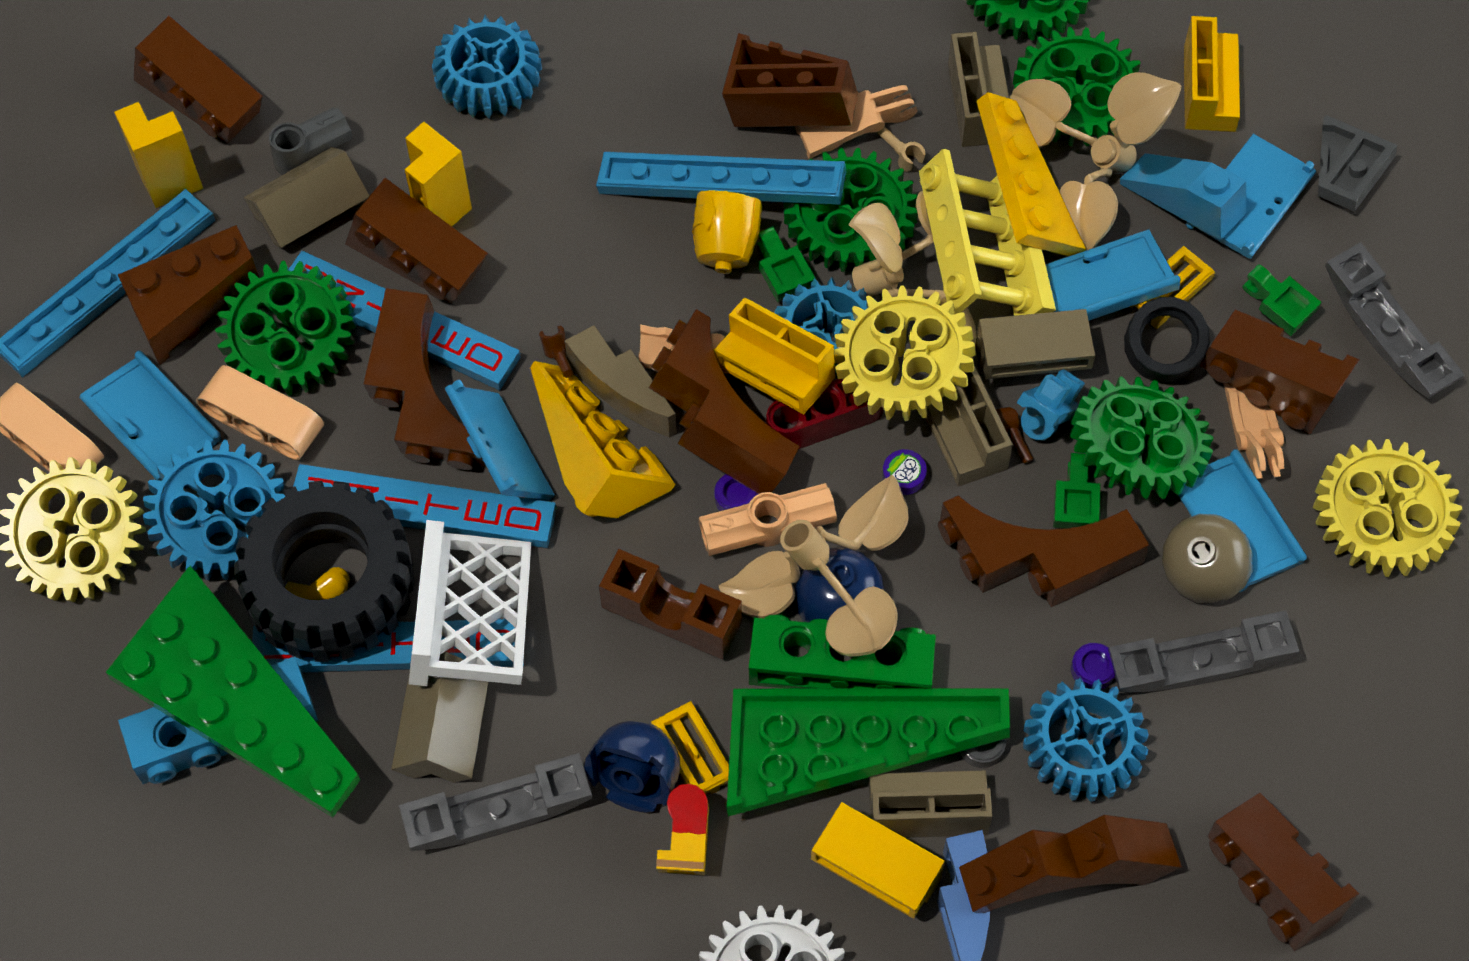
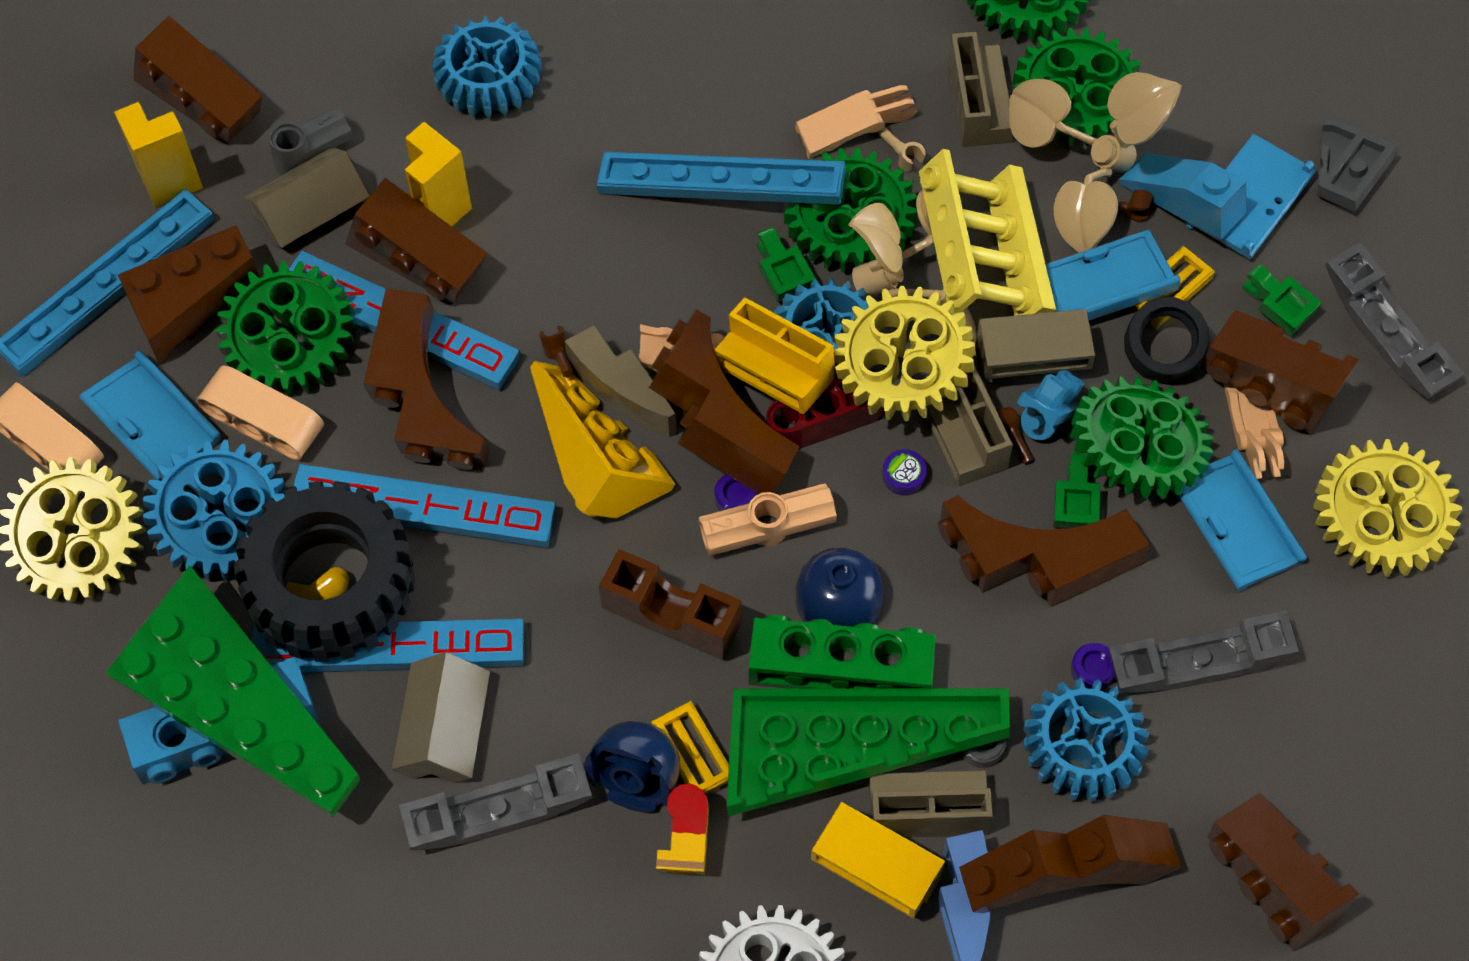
white fence [408,520,531,686] -> none
dark azure door [445,380,555,501] -> none
yellow helmet [692,190,762,274] -> none
tan plant [719,475,909,656] -> none
reddish brown wedge [722,33,859,127] -> none
yellow wing [976,92,1086,256] -> none
dark tan cylinder [1162,514,1253,604] -> none
yellow piece [1184,16,1240,132] -> none
none -> reddish brown hand [1118,189,1153,222]

